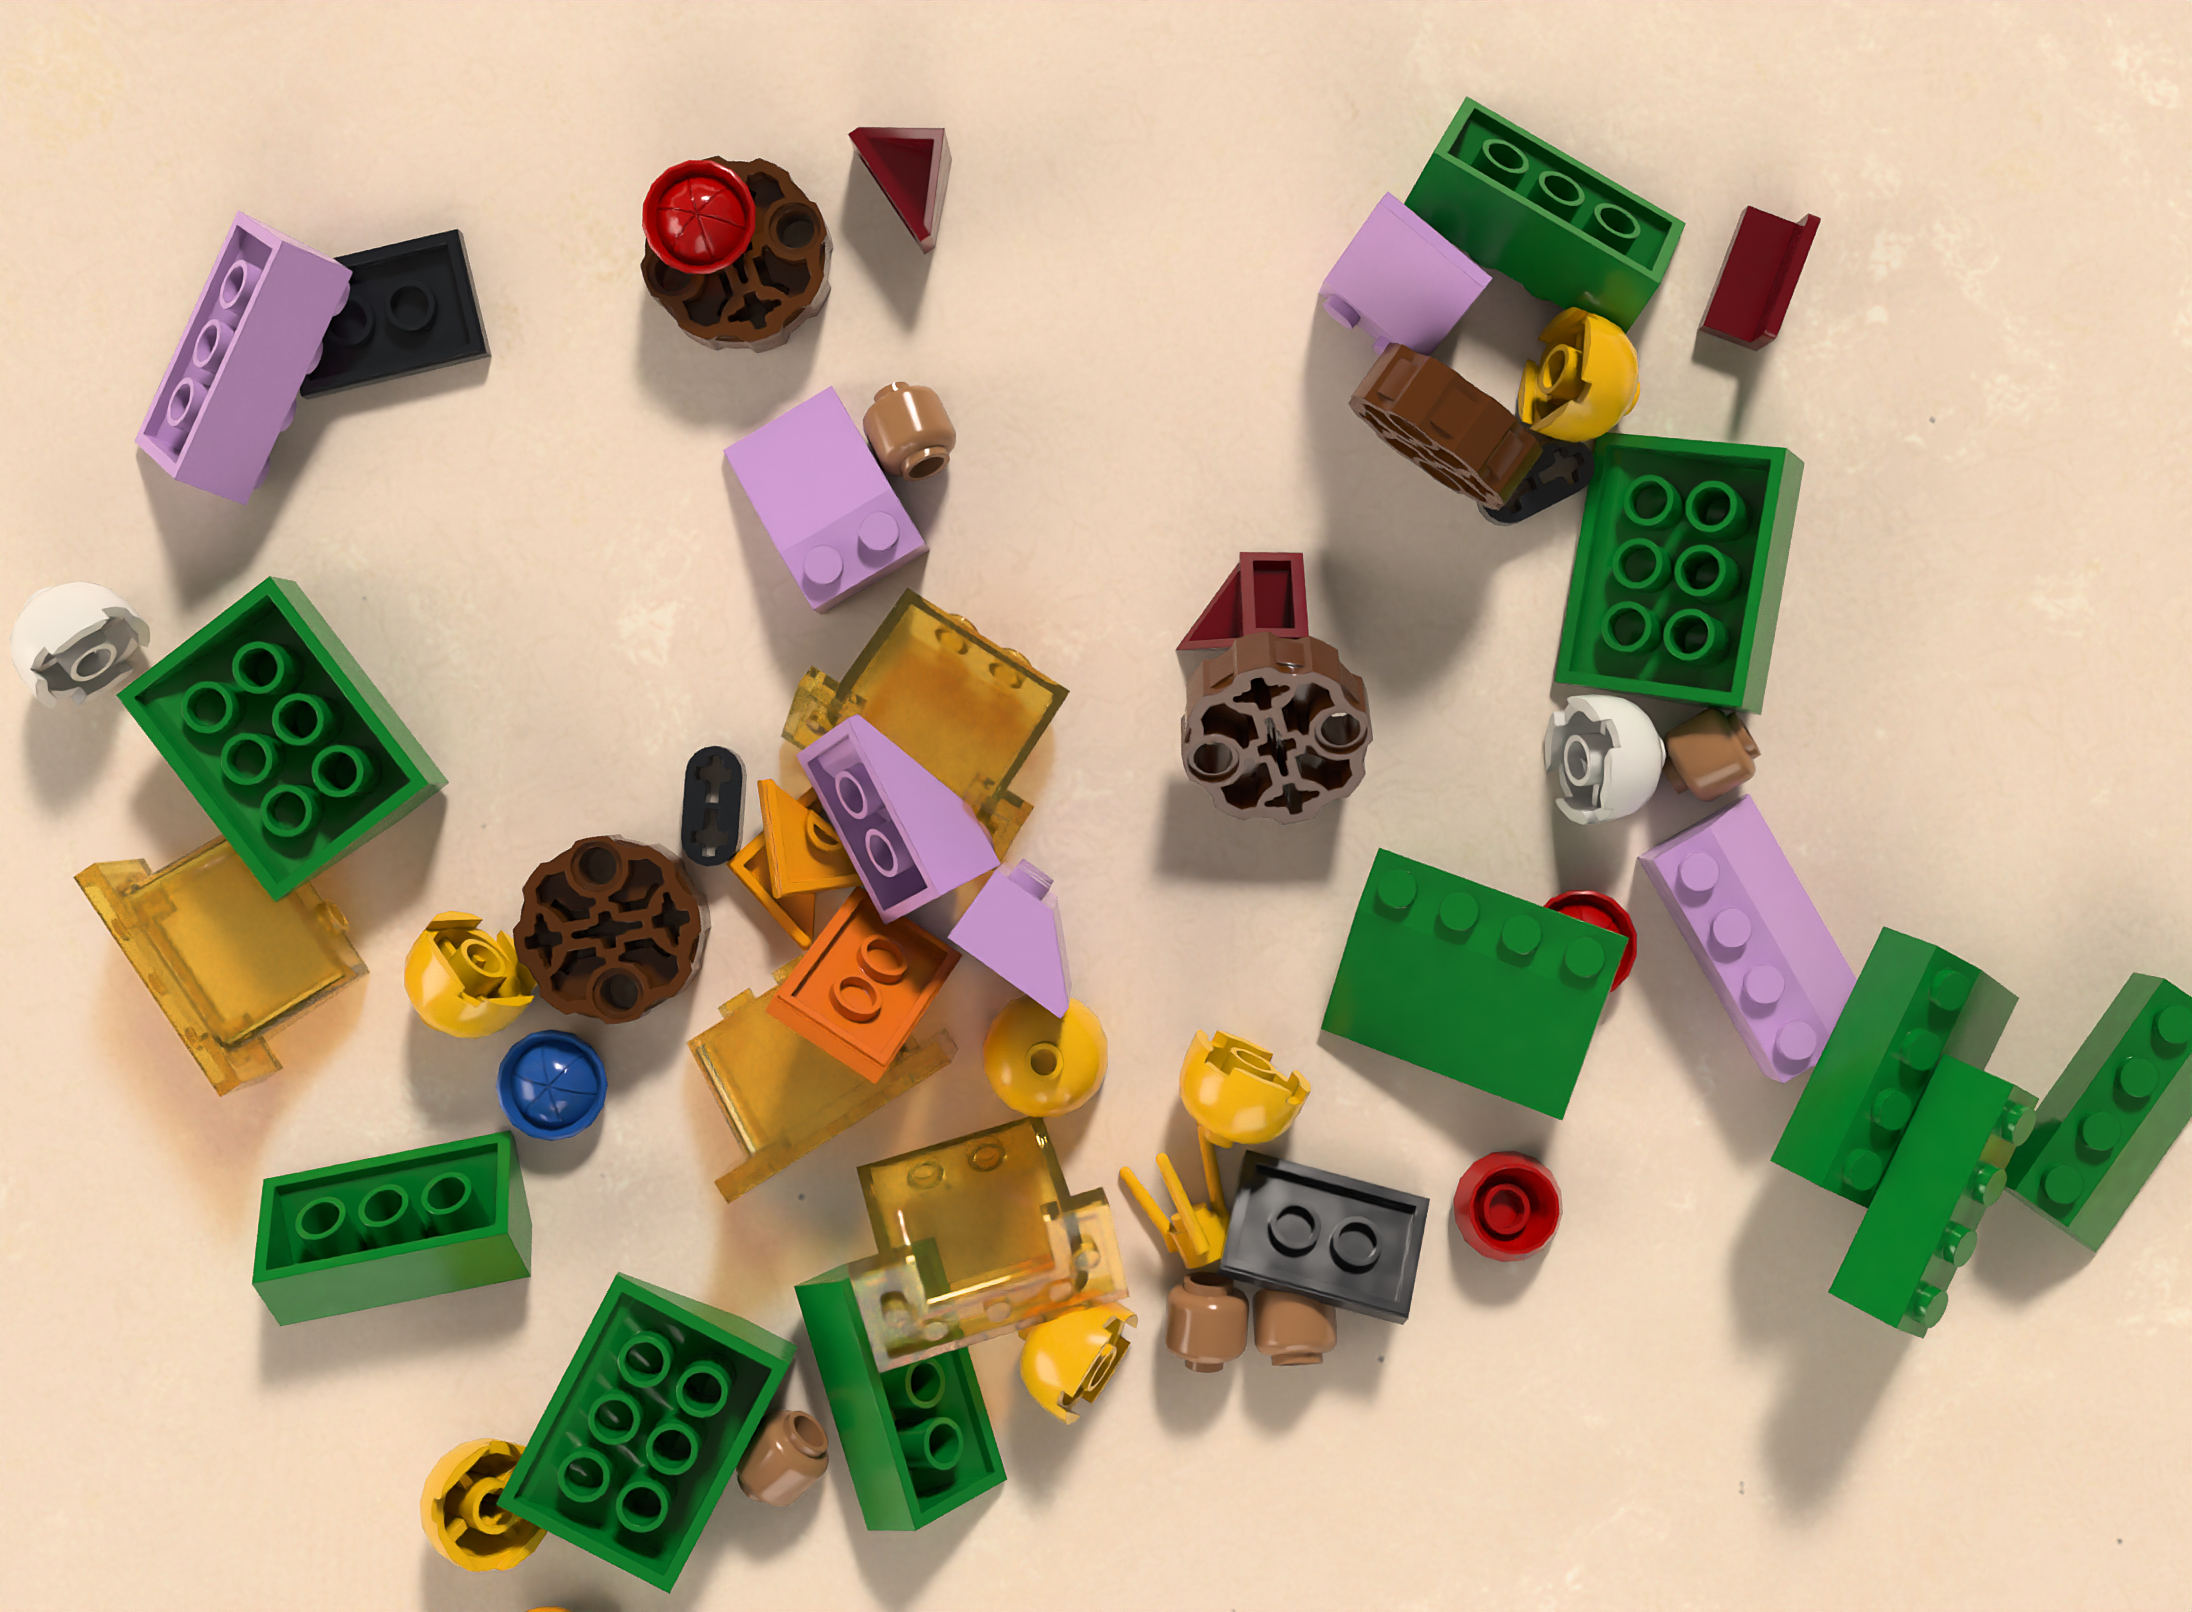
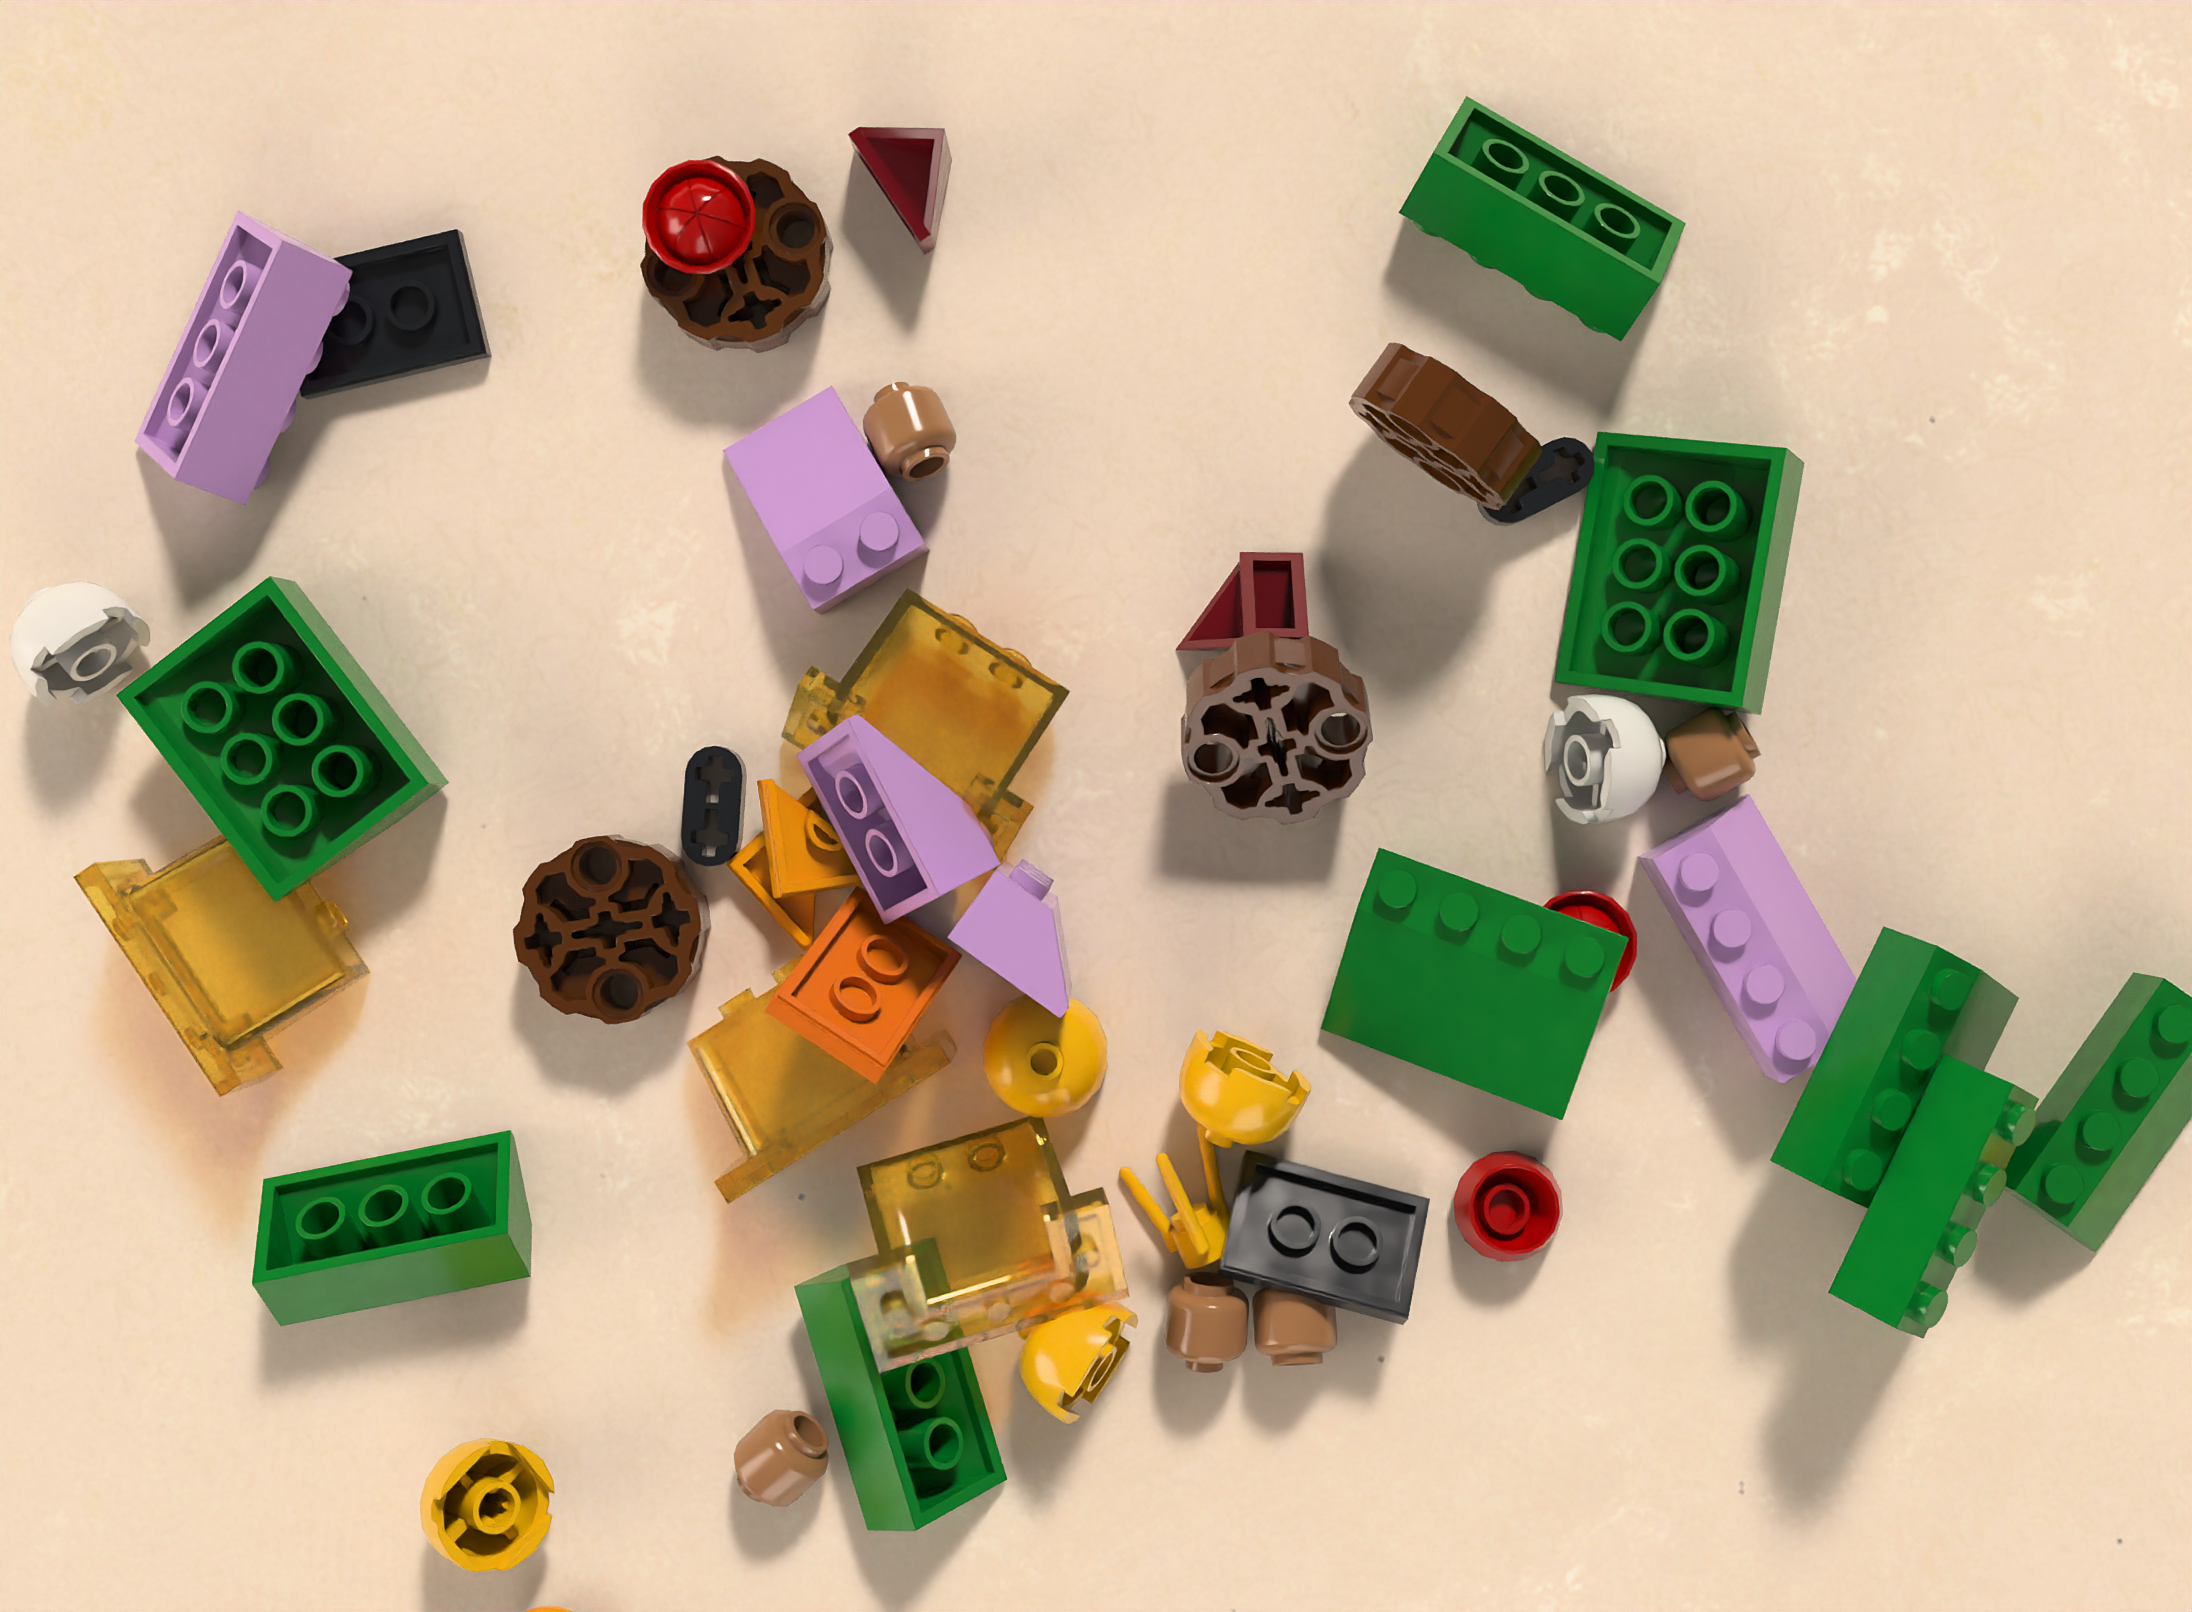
yellow cylinder [404,911,538,1039] -> none
blue hat [496,1029,608,1141] -> none
green slope [496,1272,798,1594] -> none
lavender slope [1318,191,1493,356] -> none
yellow cylinder [1518,307,1640,442] -> none
dark red panel [1697,205,1821,352] -> none

